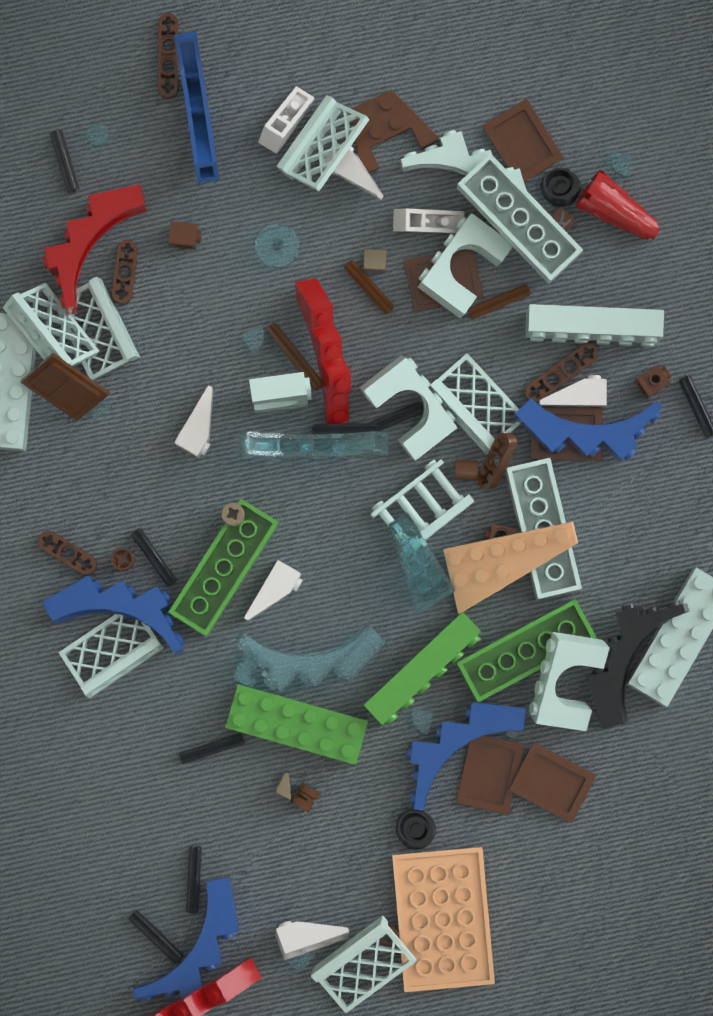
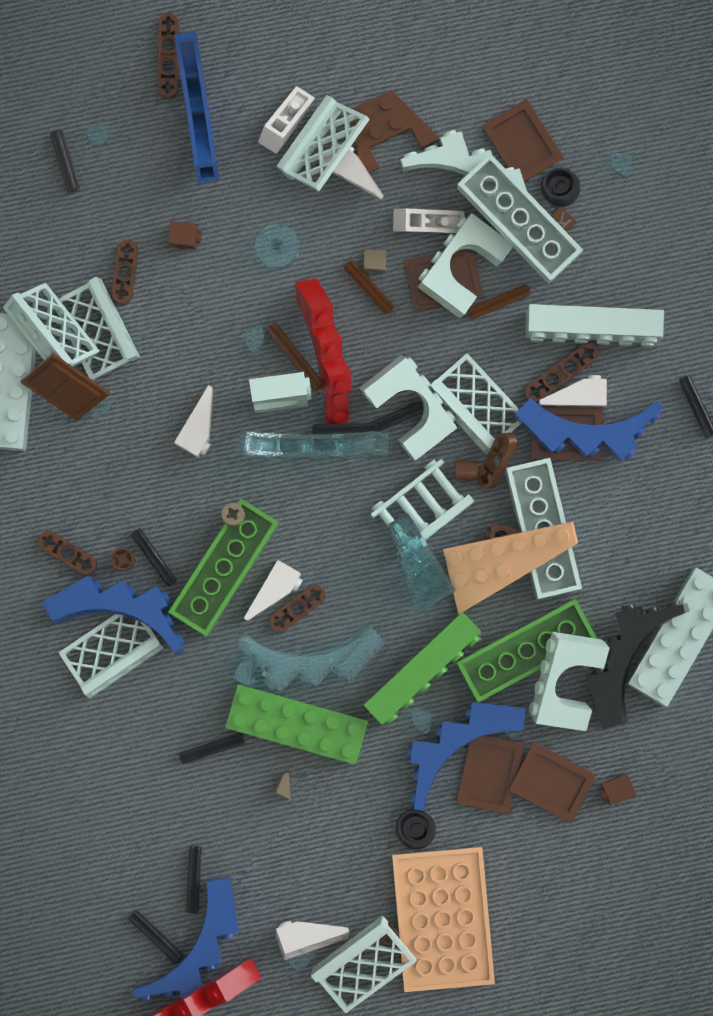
red arch [42,184,147,315] -> none
reddish brown wheel [290,782,321,813] -> none
red cone [575,170,660,240] -> none
reddish brown brick [634,365,671,400] -> none
none -> reddish brown beam [269,585,325,632]
none -> reddish brown brick [599,774,636,805]

